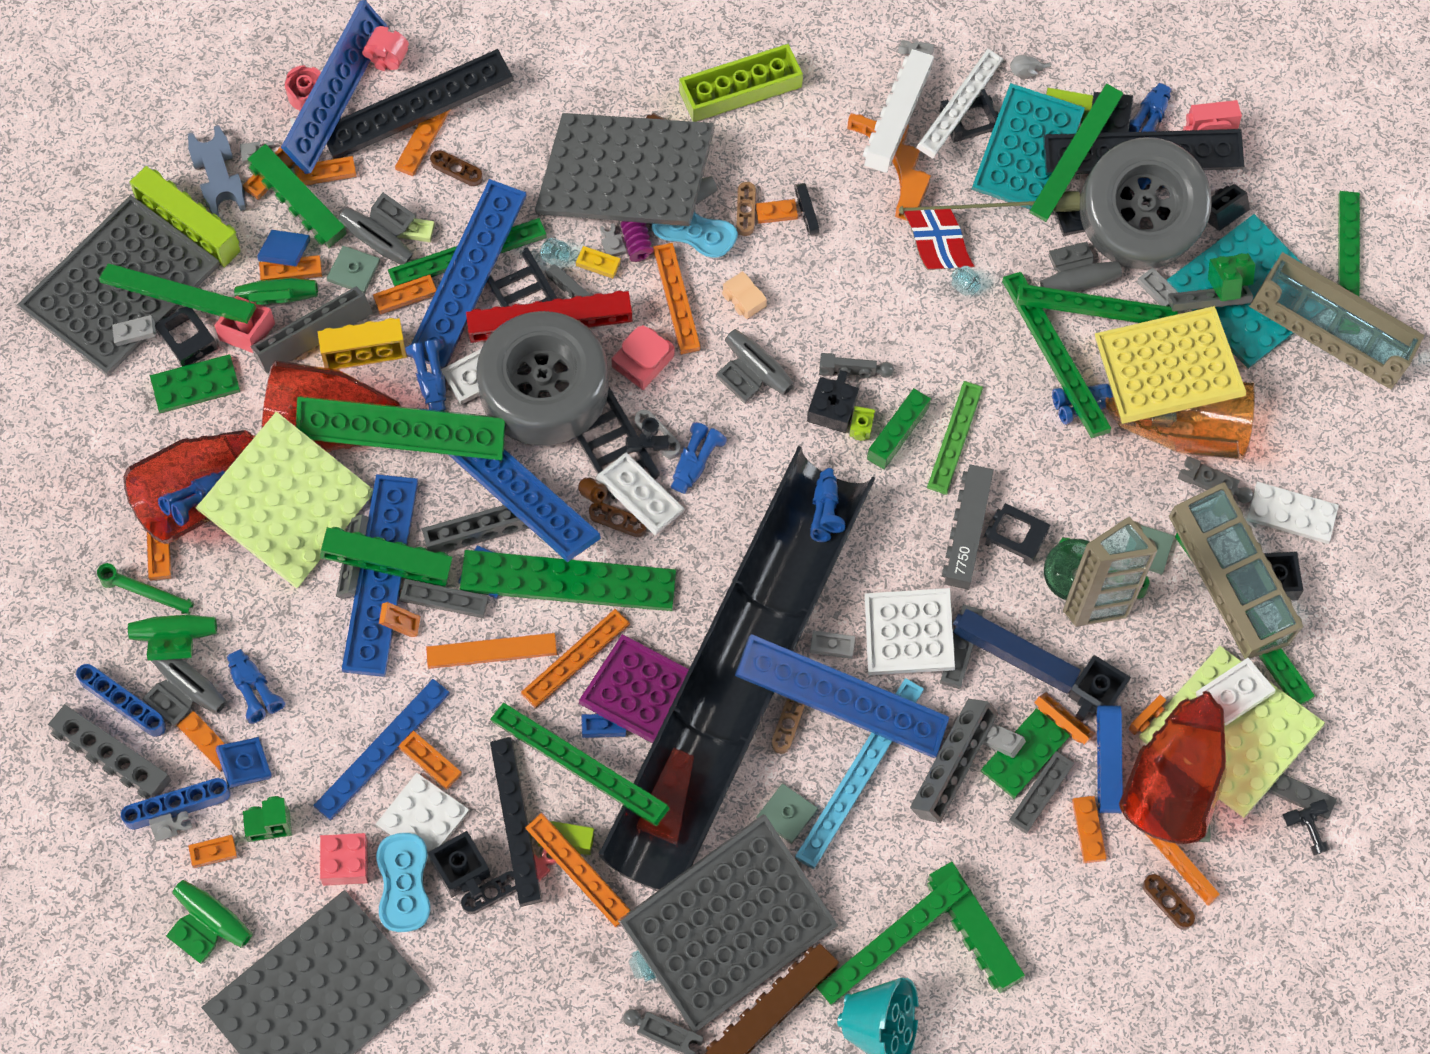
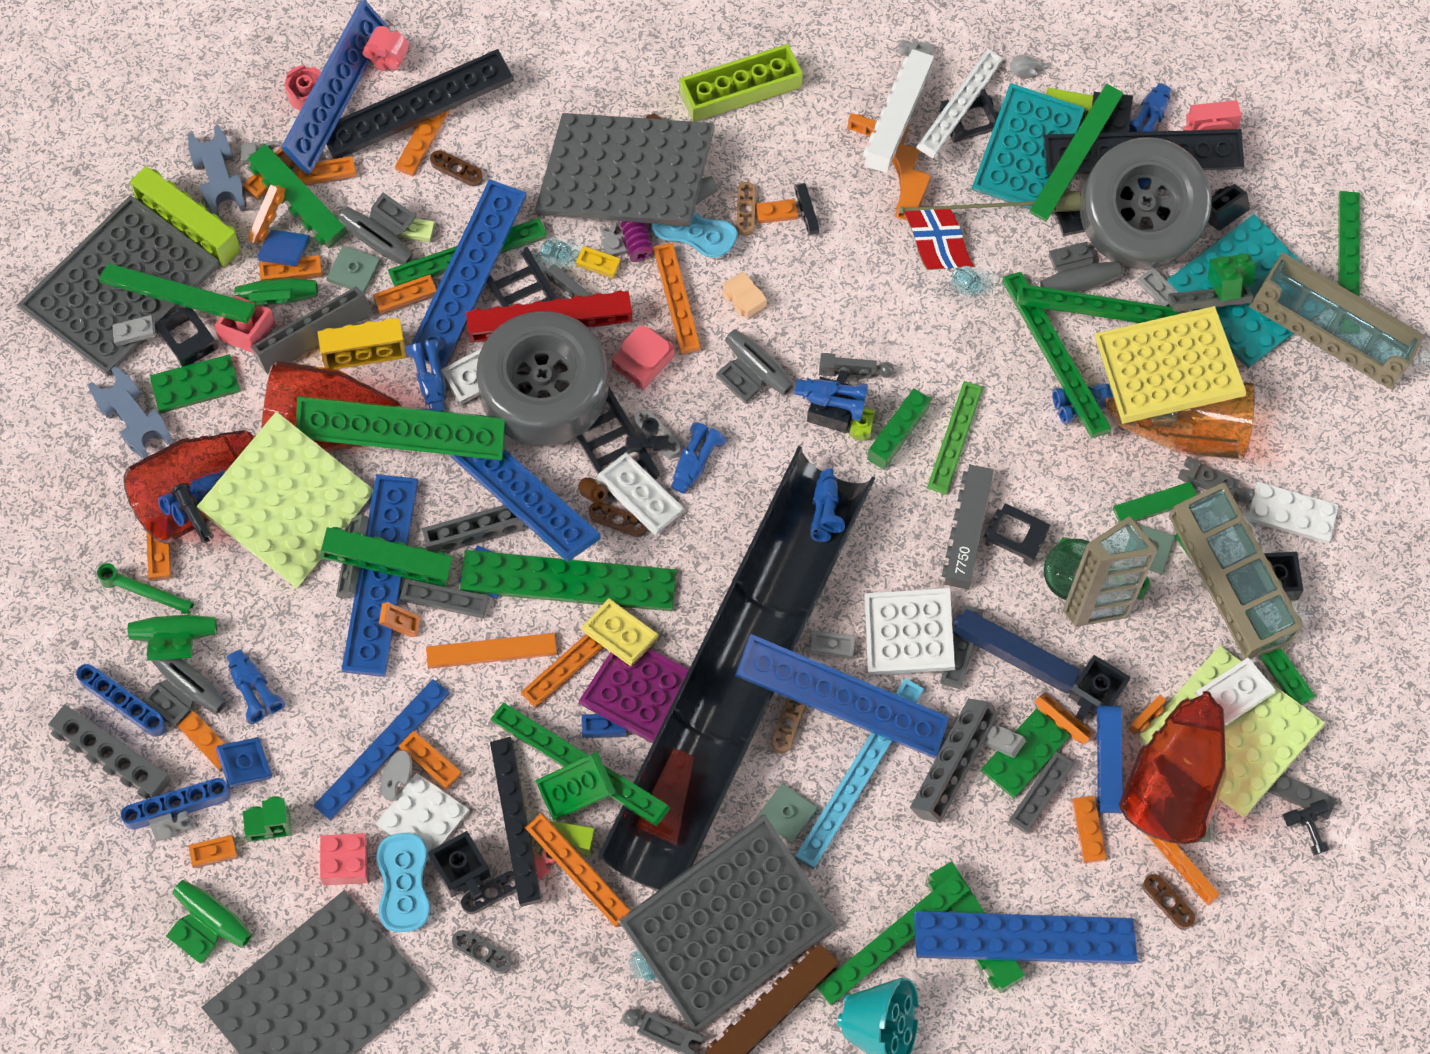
none -> sand blue piece [87,366,174,462]
none -> black pin [171,483,214,543]
none -> orange plate [247,185,286,243]
none -> light grey piece [381,750,412,801]
none -> dark grey beam [452,930,512,974]
none -> green tile [535,751,616,821]
none -> light yellow tile [581,599,659,667]
none -> blue piece [794,378,868,422]
none -> blue plate [913,911,1138,964]
none -> green tile [1113,481,1198,523]

